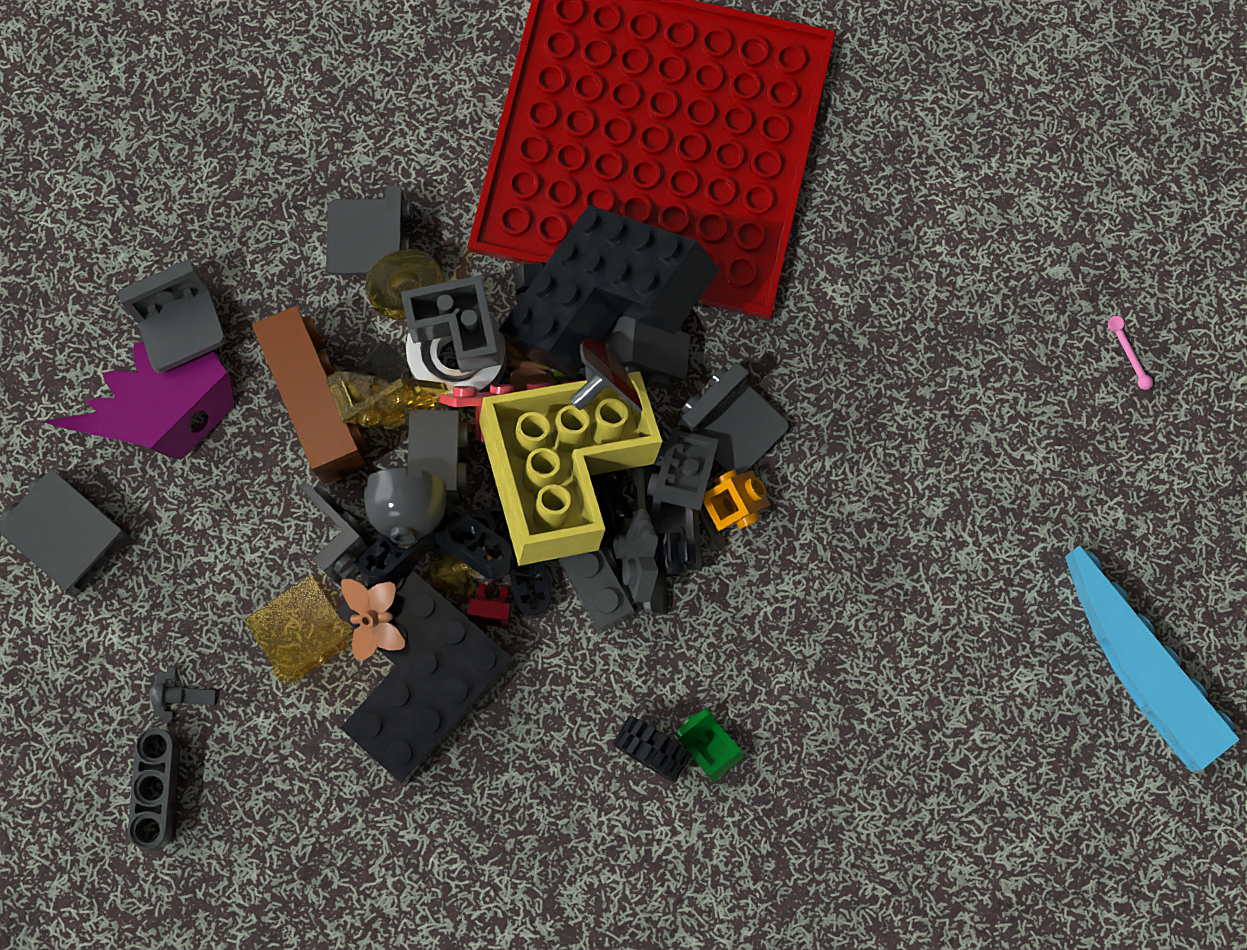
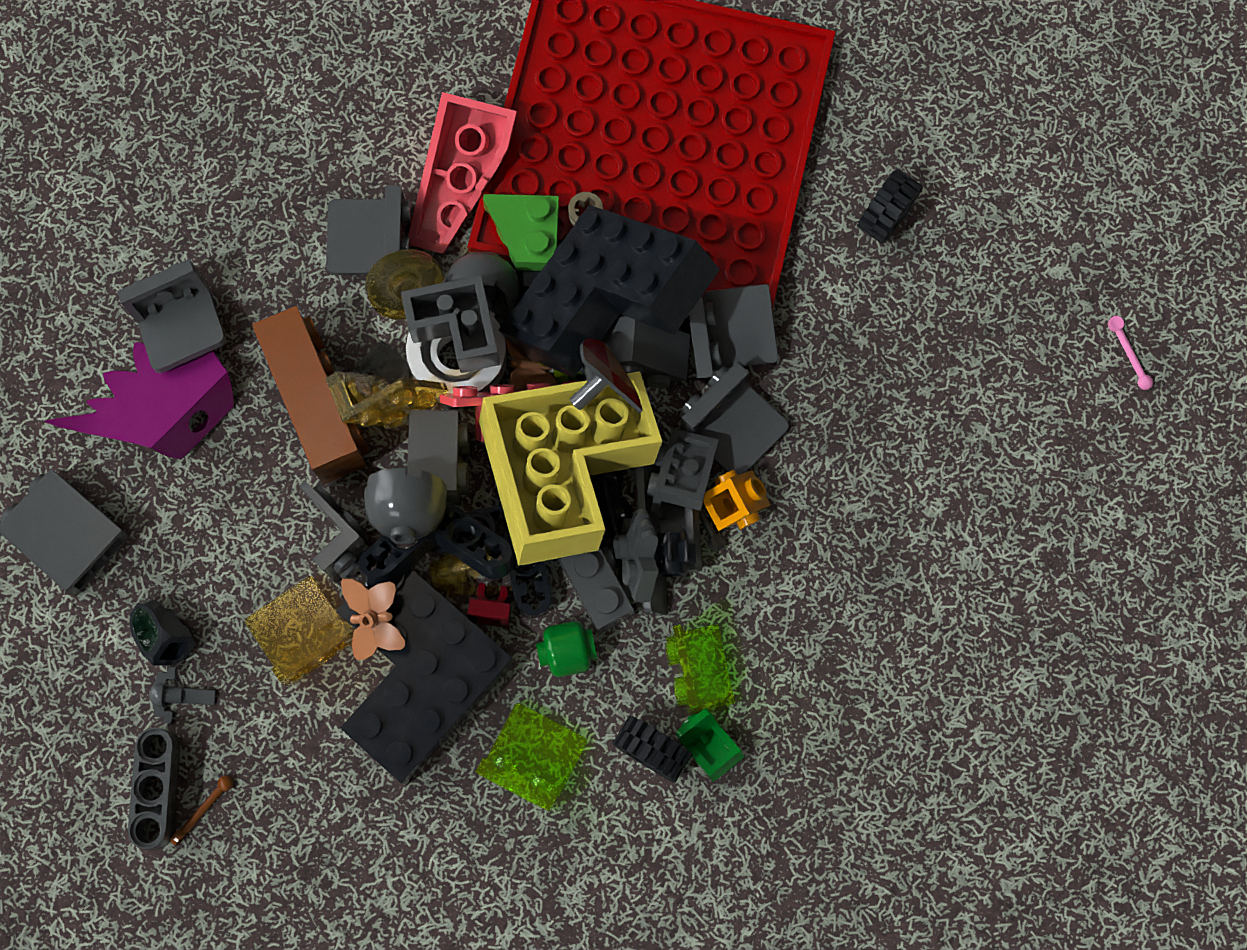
medium azure slope [1065,546,1240,772] -> none
none -> black rock [129,600,196,666]
none -> dark orange hinge [169,775,234,847]
none -> coral wedge [408,92,518,254]
none -> dark grey cylinder [442,252,521,325]
none -> clear neon green bracket [475,703,587,813]
none -> bright green wing [483,194,559,271]
none -> green head [536,621,597,678]
none -> dark tan bush [568,192,603,226]
none -> clear neon green bracket [664,624,735,714]
none -> dark grey bracket [689,284,778,378]
none -> black tyre [857,168,923,244]

